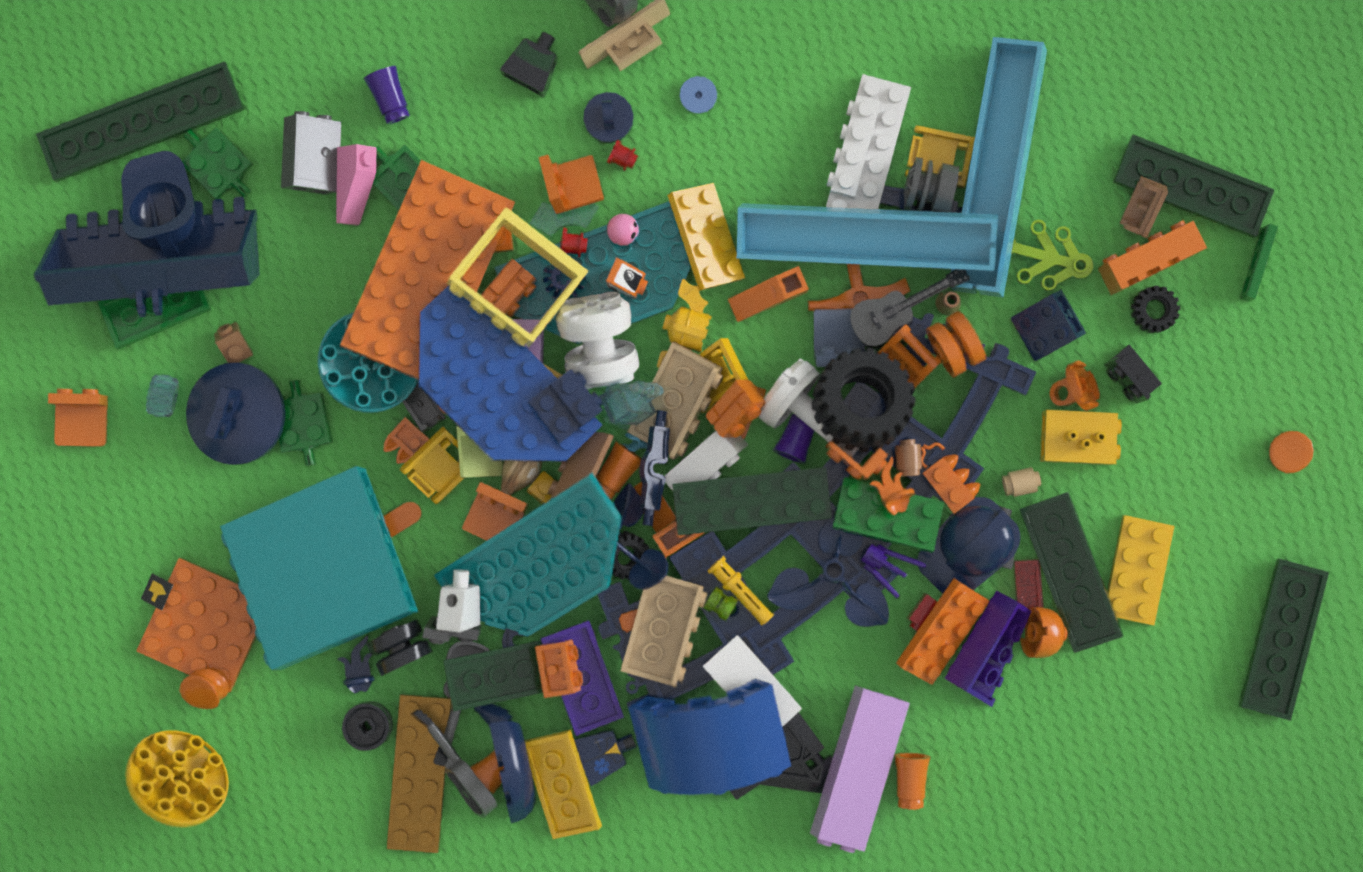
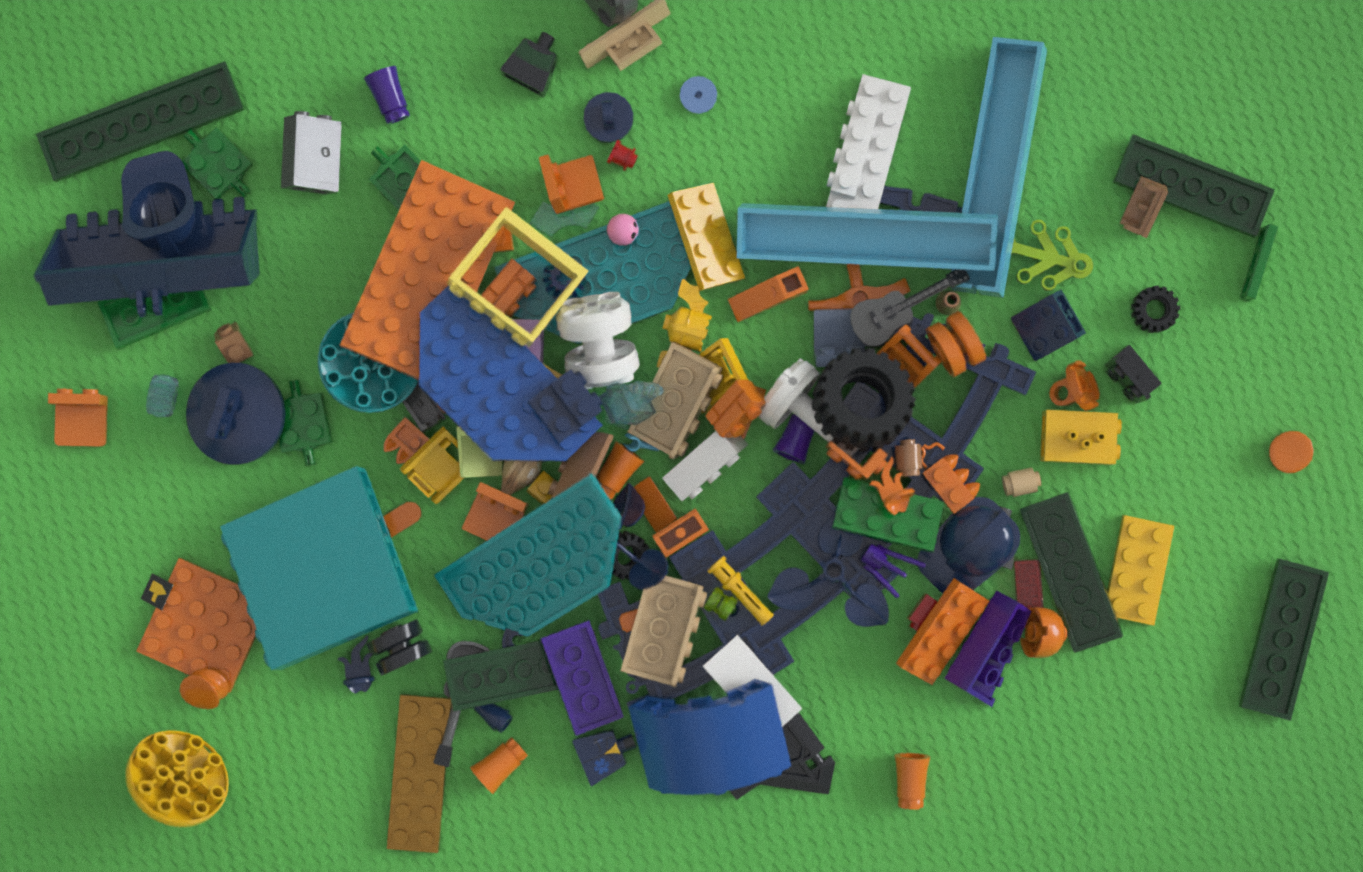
bright pink slope [336,144,376,225] -> none
black wheel [342,701,393,751] -> none
dark grey piece [410,709,497,818] -> none
dark grey plate [422,616,482,644] -> none
white torso [436,570,480,632] -> none
dark blue brick [489,721,536,823] -> none
yellow plate [525,730,602,839] -> none
orange bracket [535,639,583,698] -> none
red brick [560,227,588,258] -> none
slope [606,257,648,299] -> none
dark blue piece [639,410,670,526] -> none
dark green plate [672,467,832,535] -> none
lavender brick [810,686,910,853] -> none
dark grey wheel [903,157,959,212] -> none
yellow container [905,126,975,188] -> none
orange wedge [1098,220,1207,295] -> none

